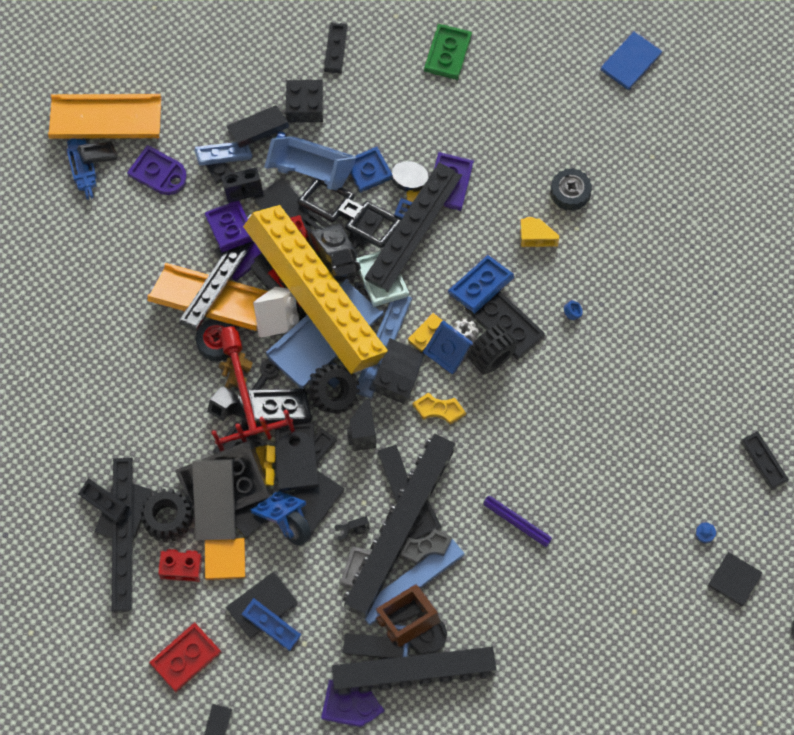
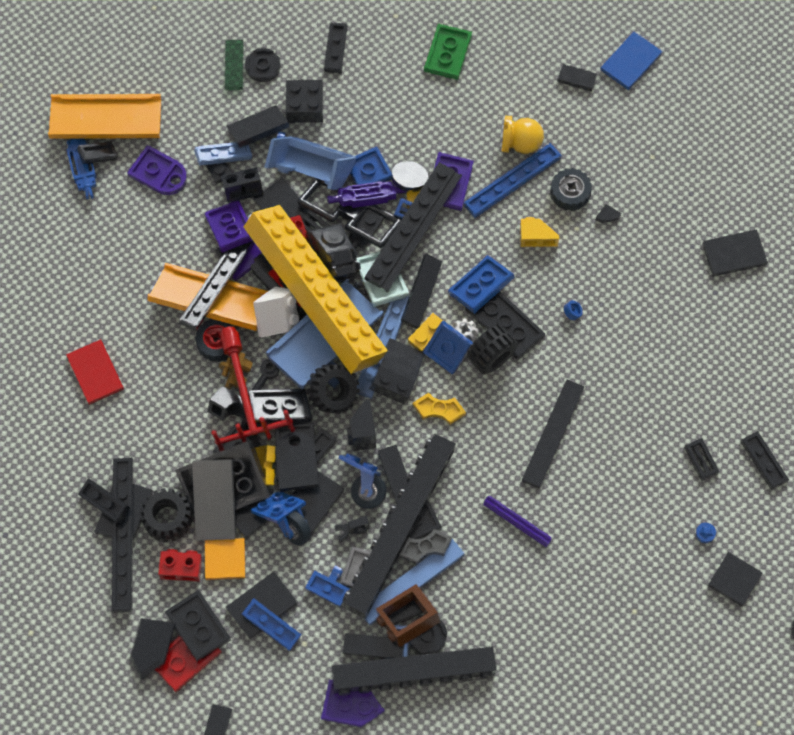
none -> red tile [66,339,124,405]
none -> black tile [130,618,176,681]
none -> black tile [165,590,231,662]
none -> clear green tile [225,40,244,90]
none -> black tile [245,48,281,82]
none -> blue plate [305,566,350,608]
none -> dark purple piece [327,181,407,208]
none -> plate [338,453,387,509]
none -> black tile [400,254,442,329]
none -> blue tile [463,143,562,218]
none -> yellow tile [501,115,544,154]
none -> black tile [522,379,584,489]
none -> black tile [557,64,597,92]
none -> black tile [595,204,621,223]
none -> black tile [684,438,720,481]
none -> black tile [702,229,768,277]

